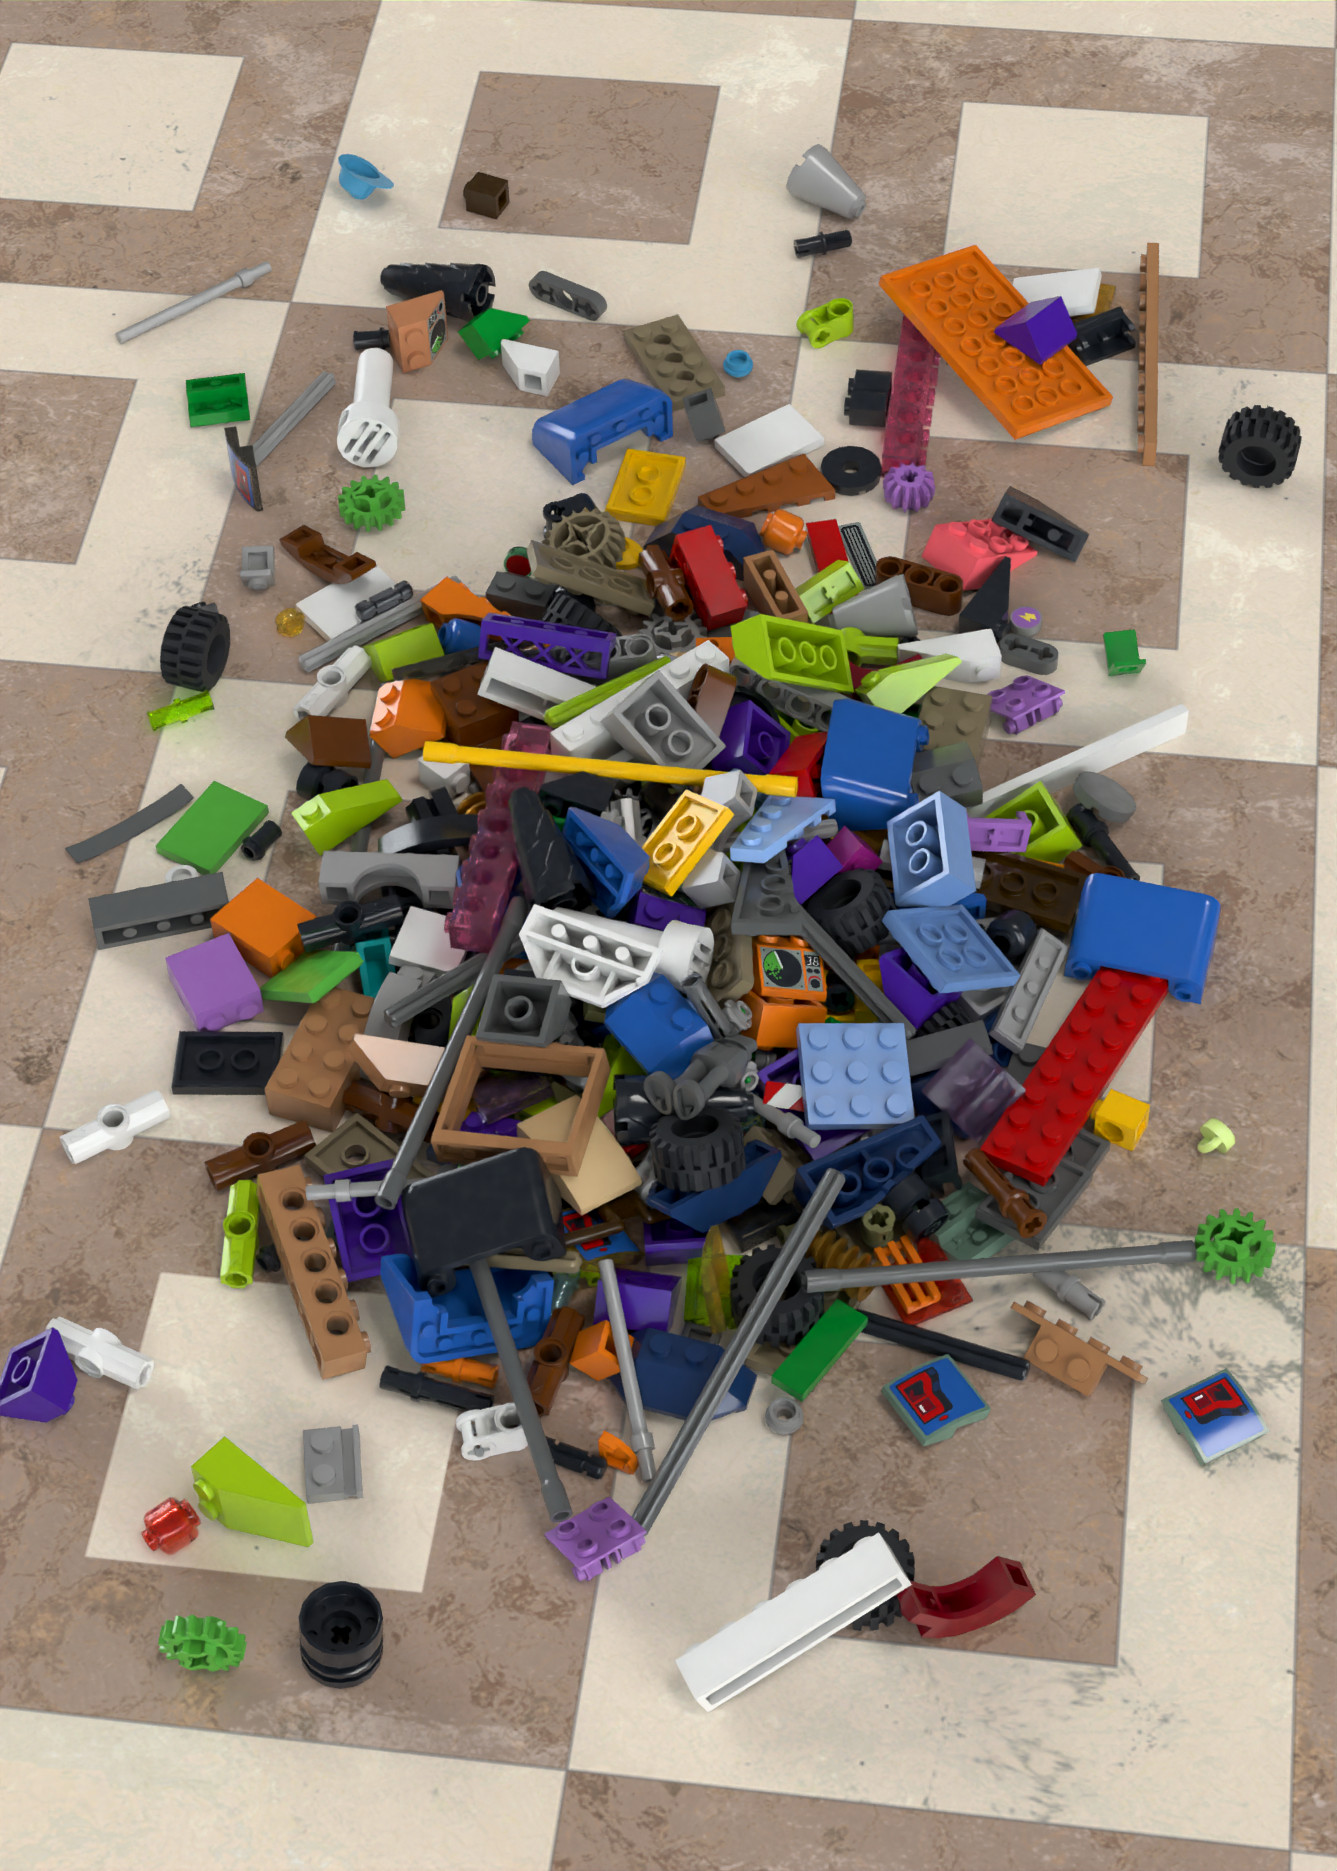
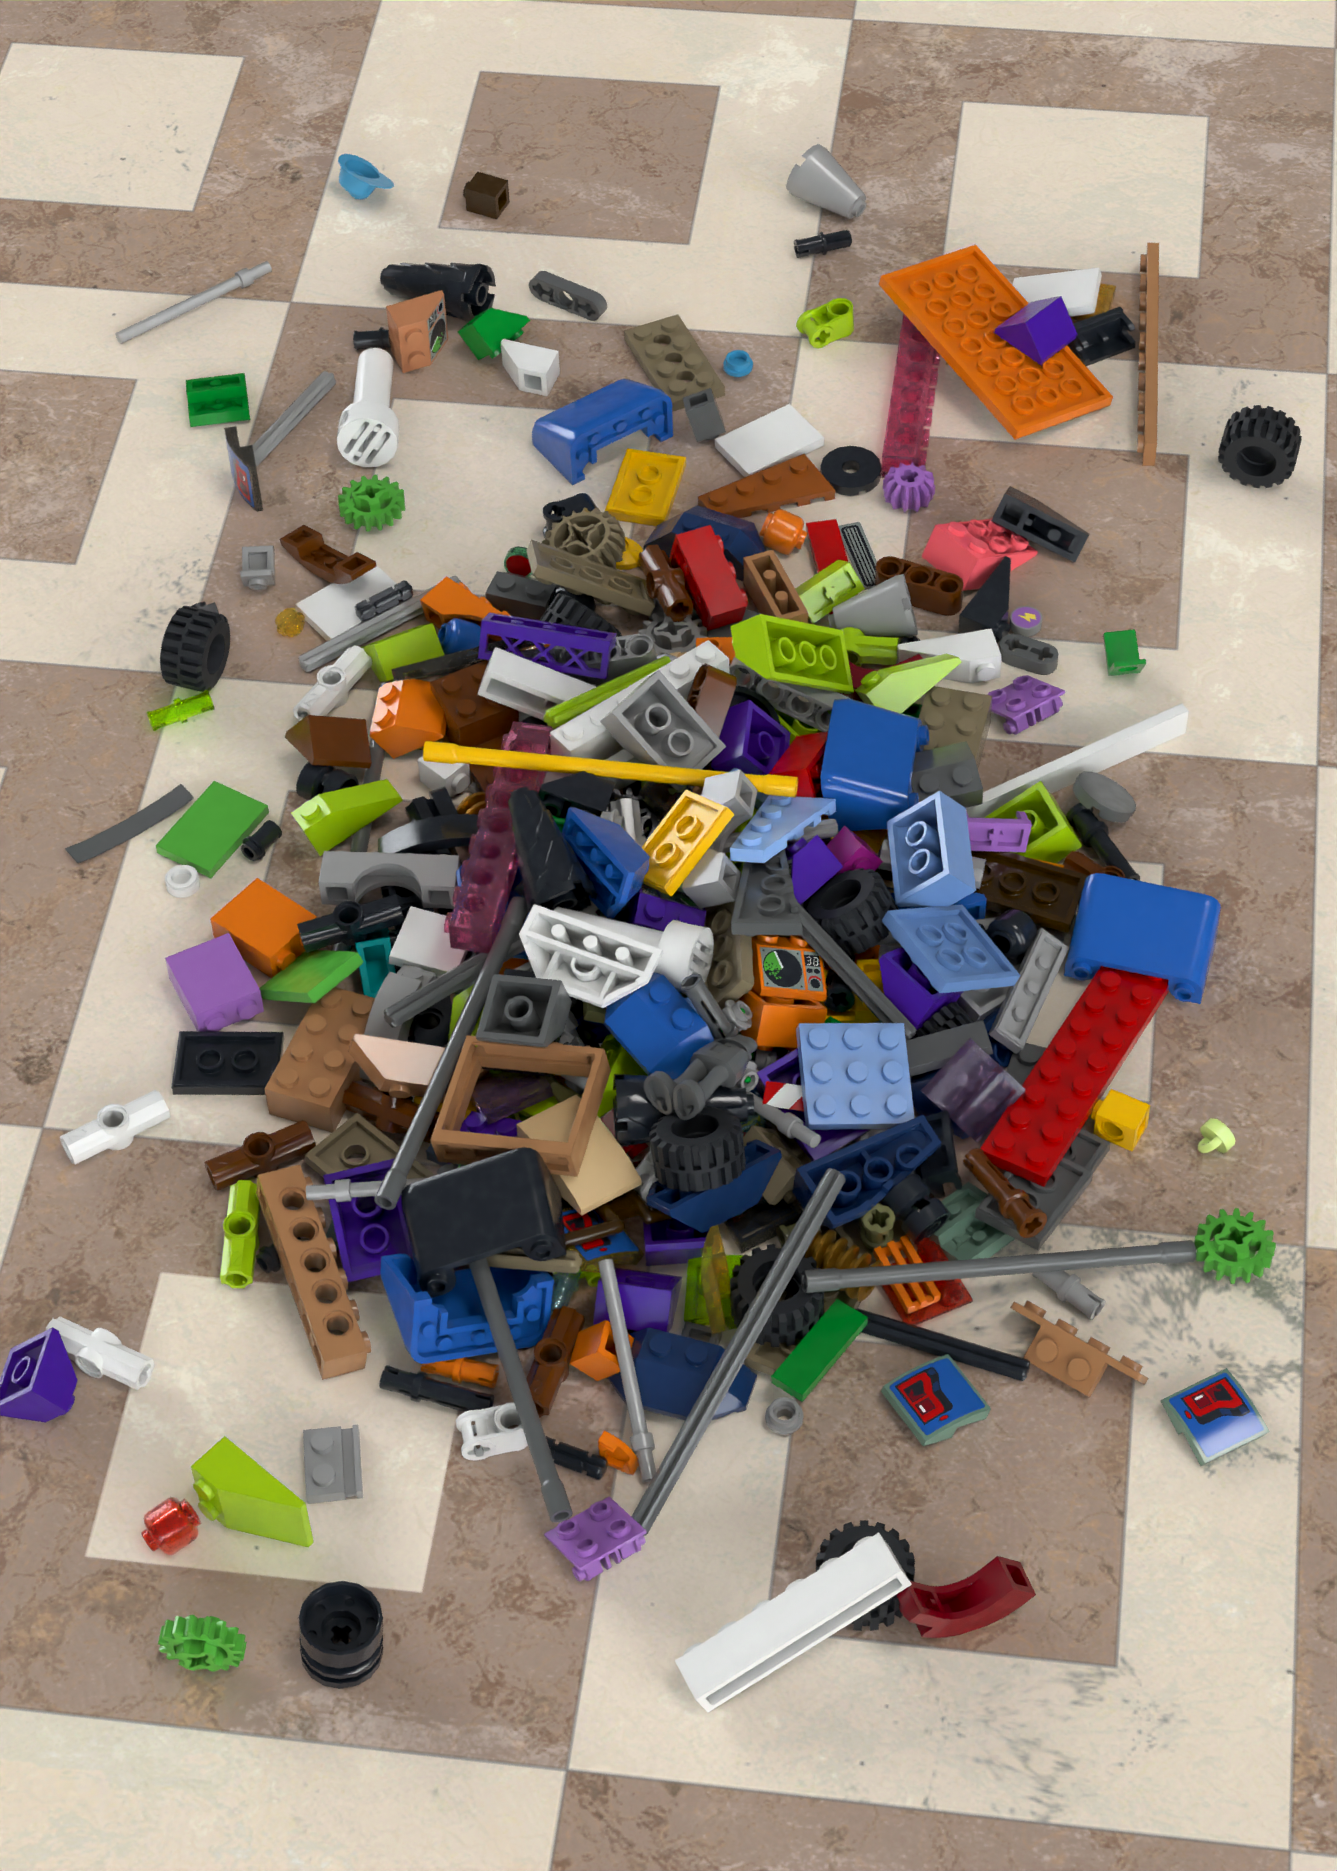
dark grey brick [88,872,229,950] -> none
black brick [844,369,892,427] -> none

